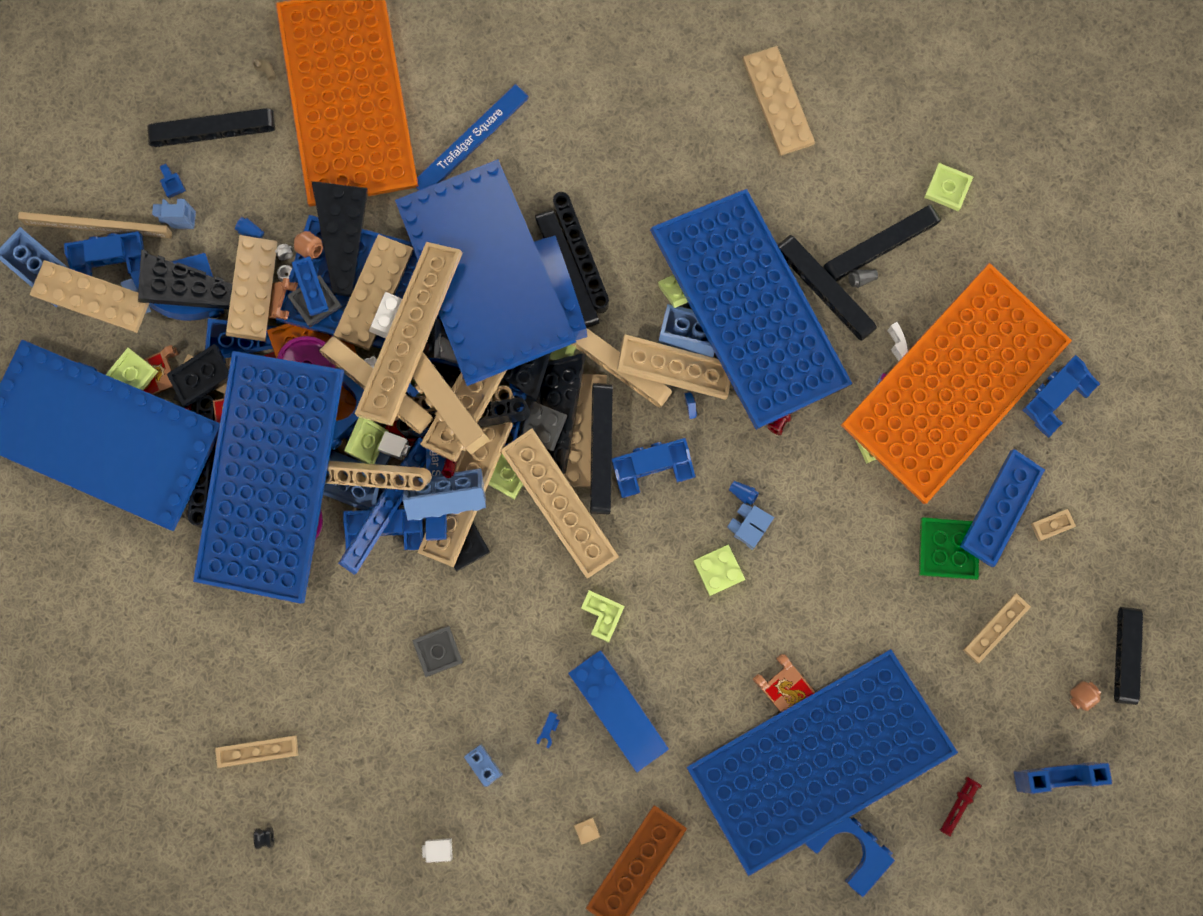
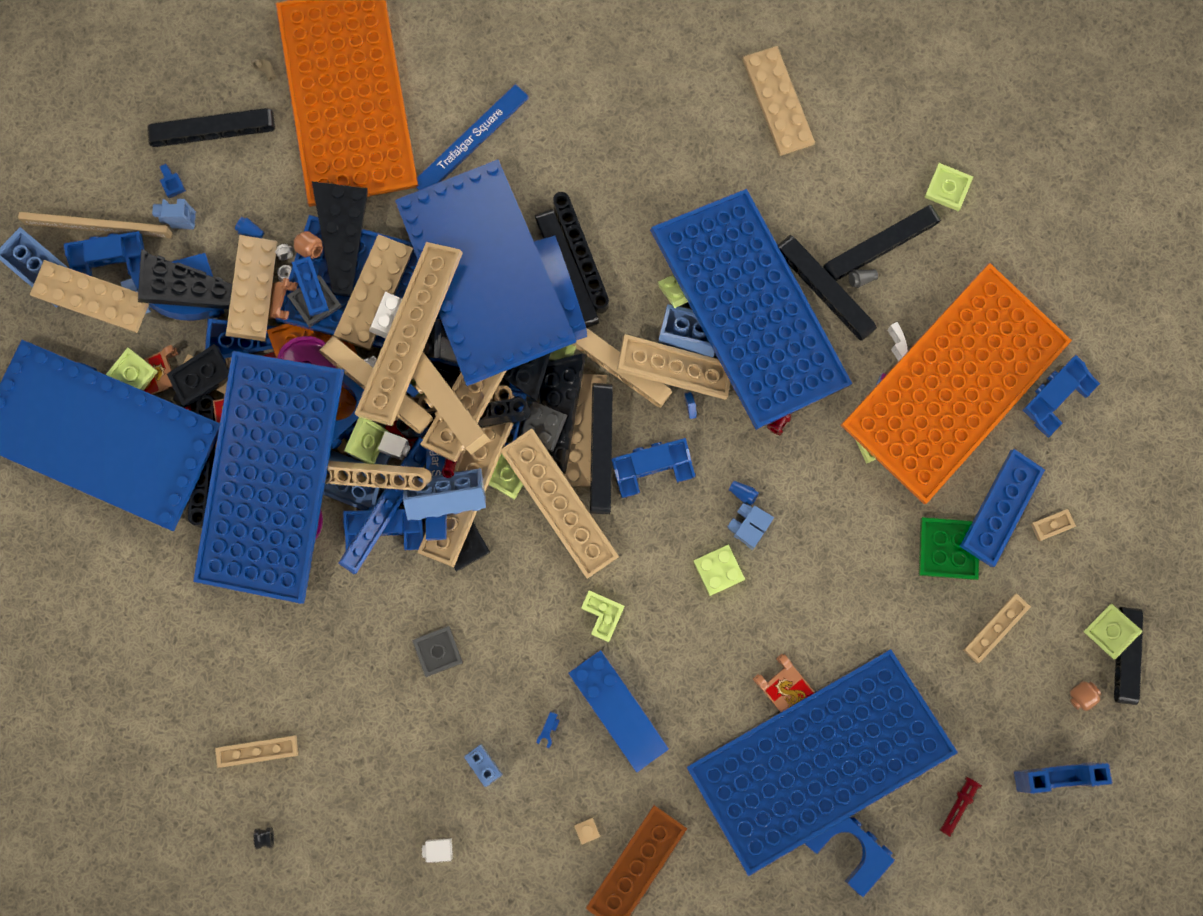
none -> yellowish green tile [1084,604,1143,660]

